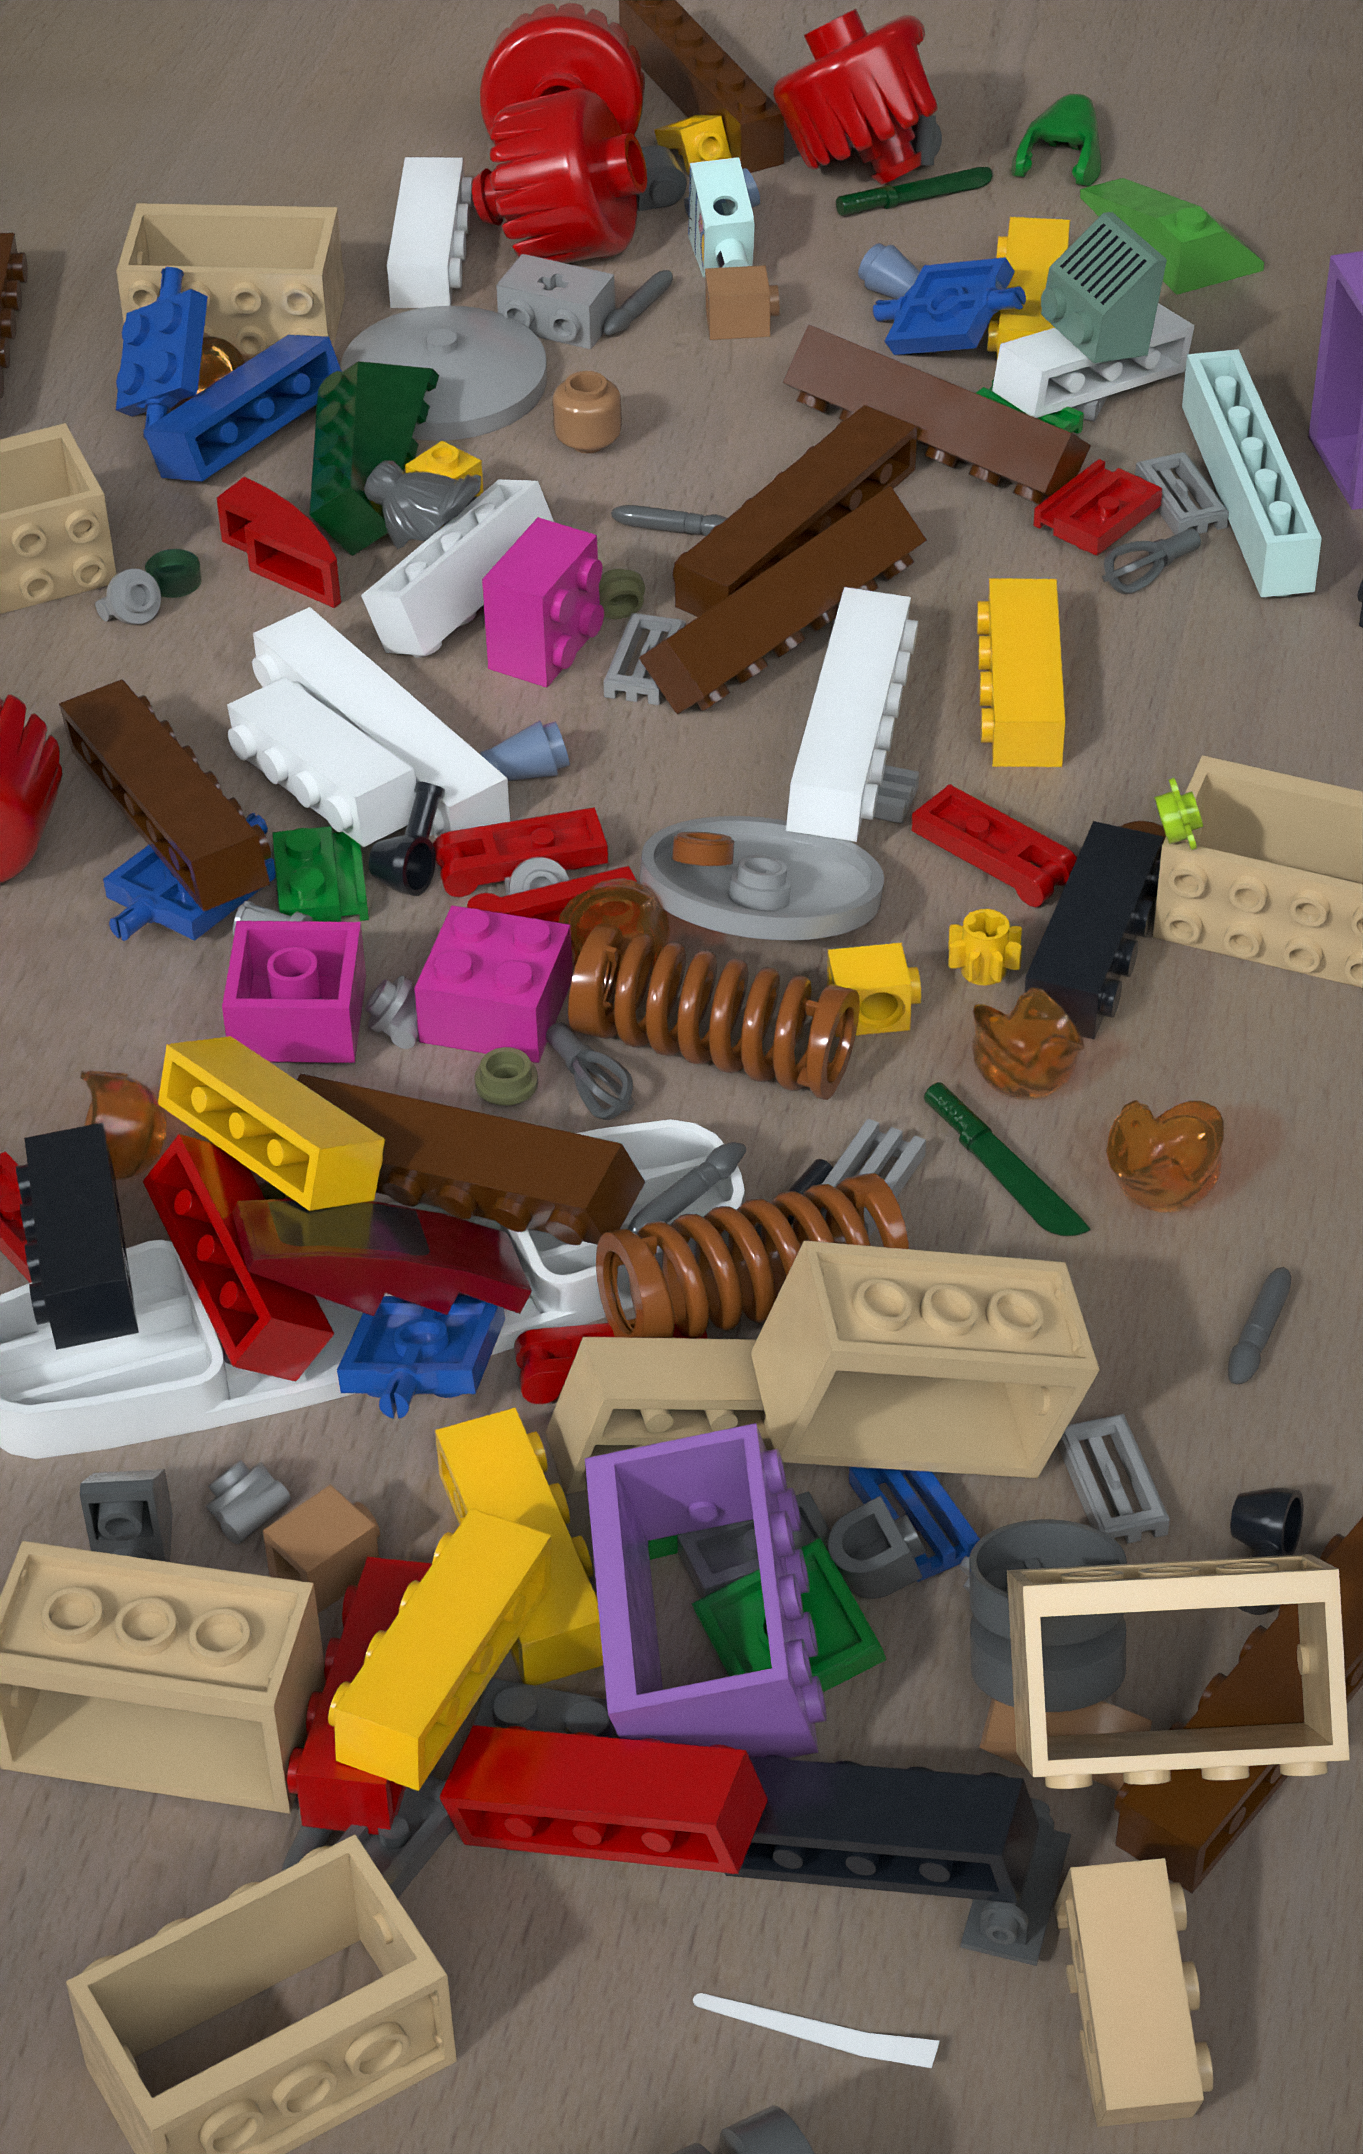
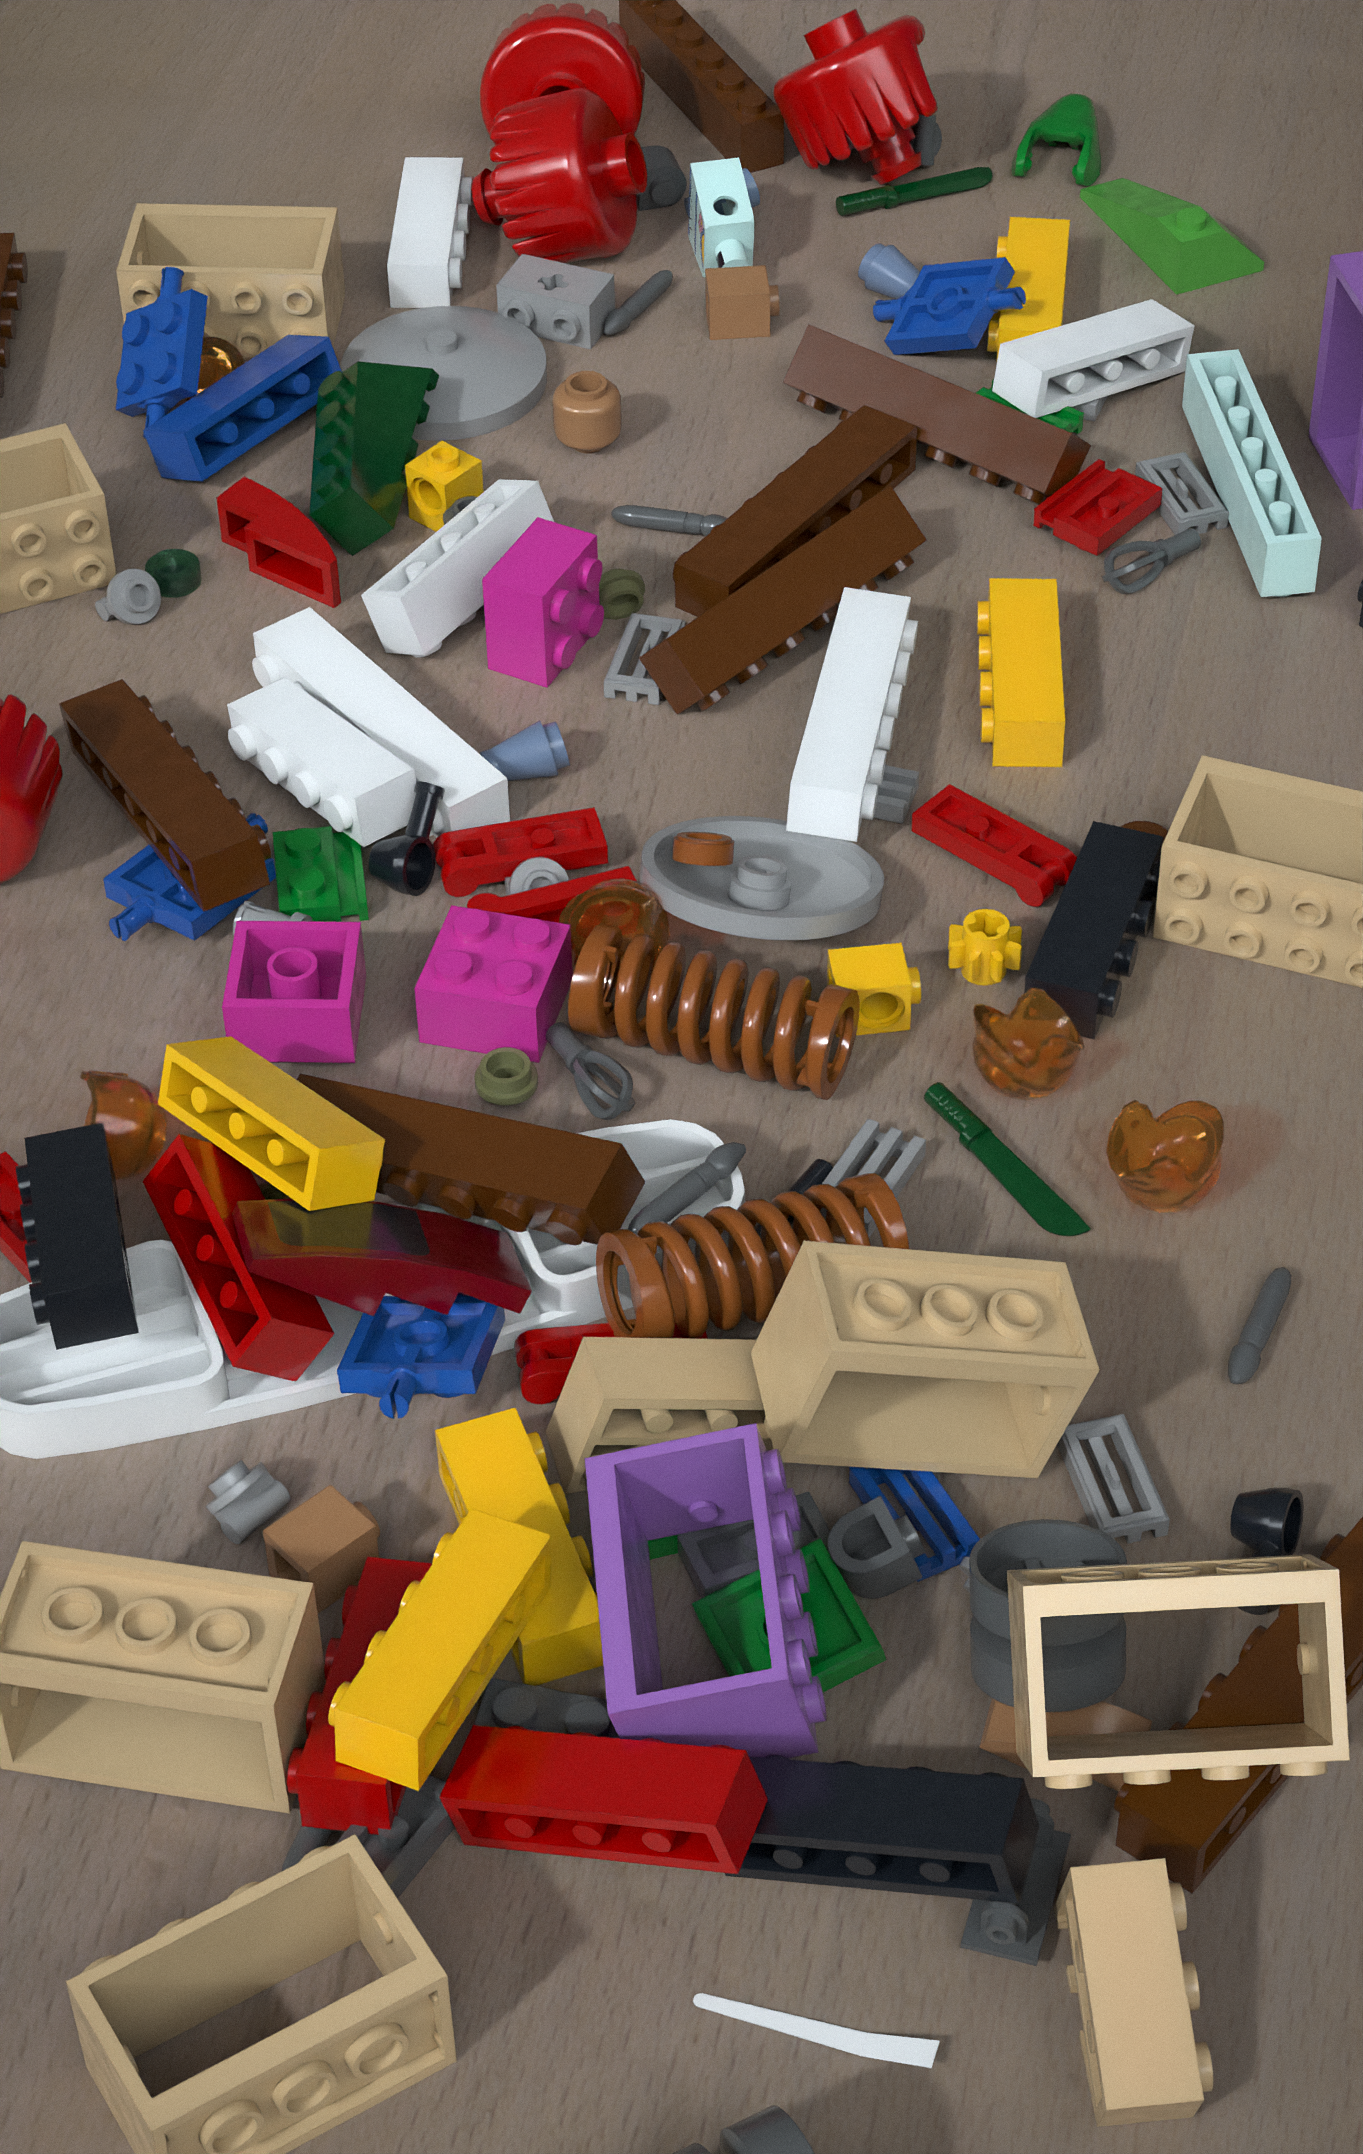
dark grey slope [80,1469,173,1562] -> none
dark grey hair [364,460,481,549] -> none
light grey plate [365,975,419,1049] -> none
yellow bracket [654,115,732,176] -> none
sand green slope [1041,212,1167,363] -> none
lime plate [1154,778,1204,850] -> none

